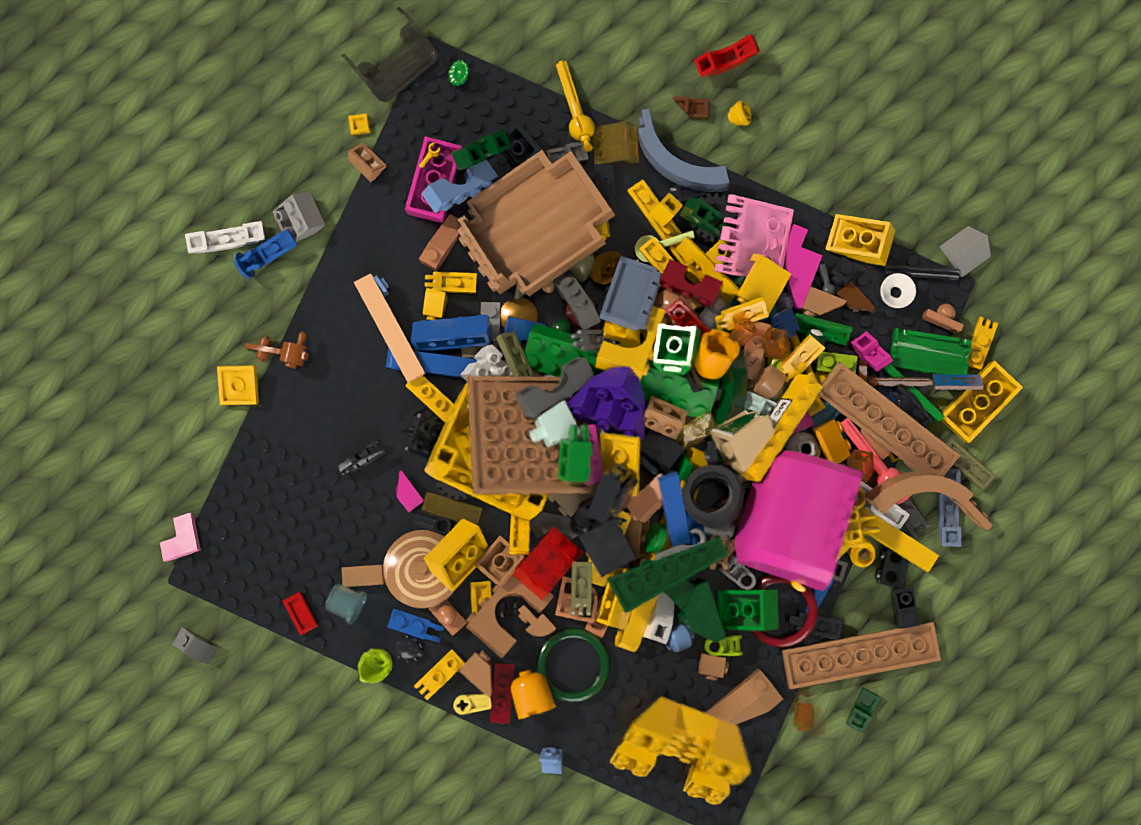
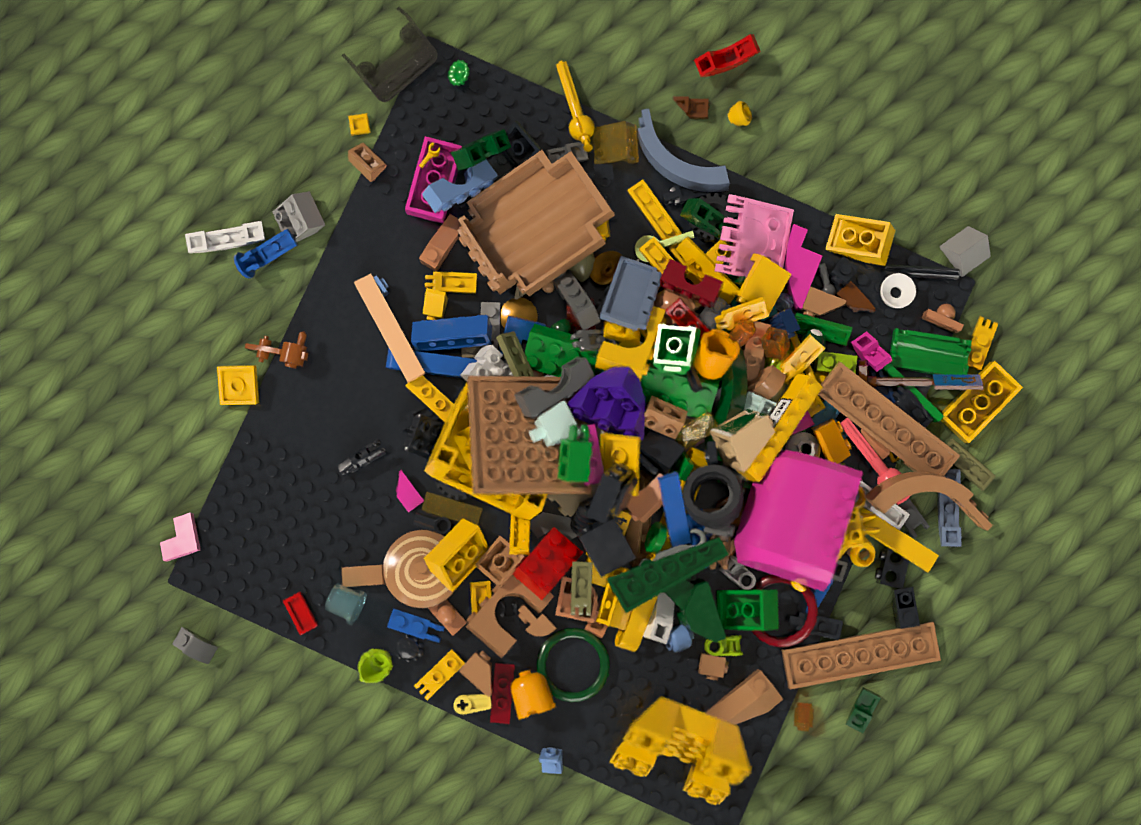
yellow brick [649,192,683,227] -> none
clear orange brick [847,449,875,482] -> none

